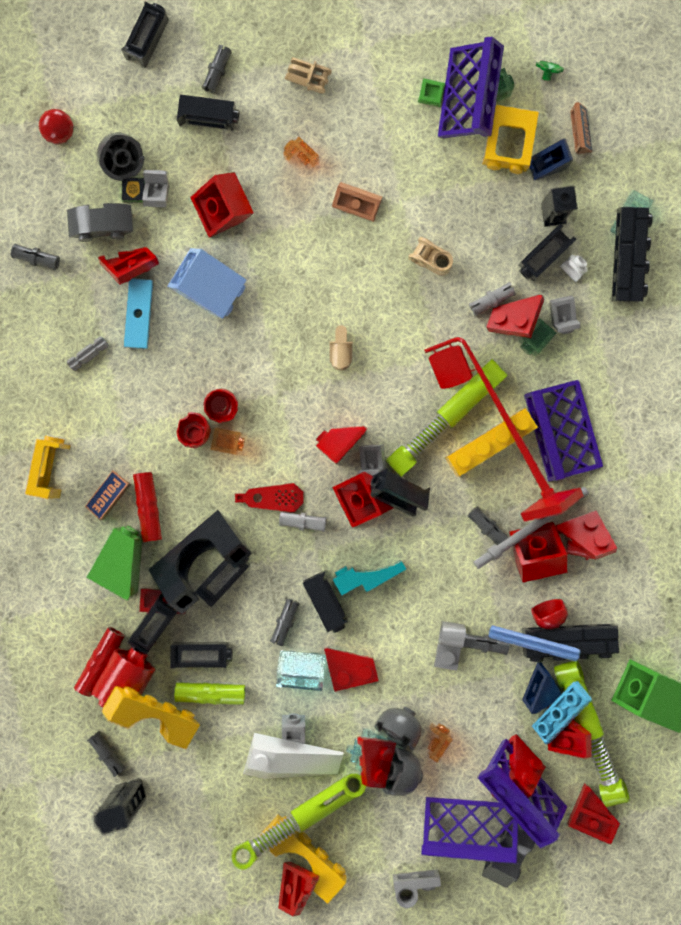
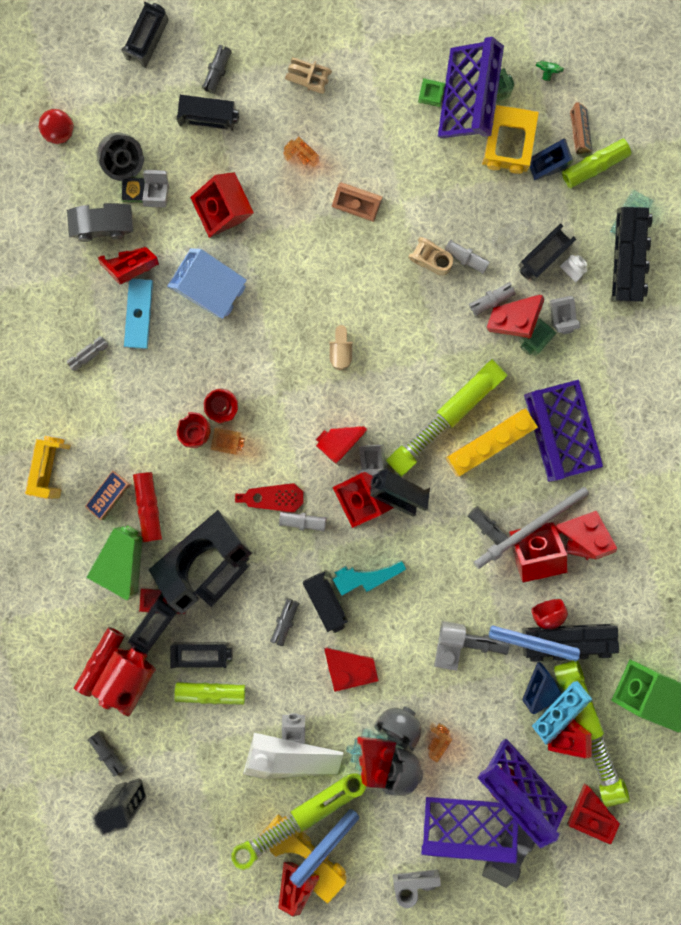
dark grey pin [11,244,60,270] -> none
yellow arch [102,686,200,749] -> none
clear light blue brick [276,650,326,691] -> none
red piece [424,337,584,522] -> none
red wing [509,734,546,798] -> none
black window [541,186,578,227] -> none
none -> medium blue axle [290,809,360,887]
none -> light grey pin [445,240,490,274]
none -> lime axle [562,138,632,189]

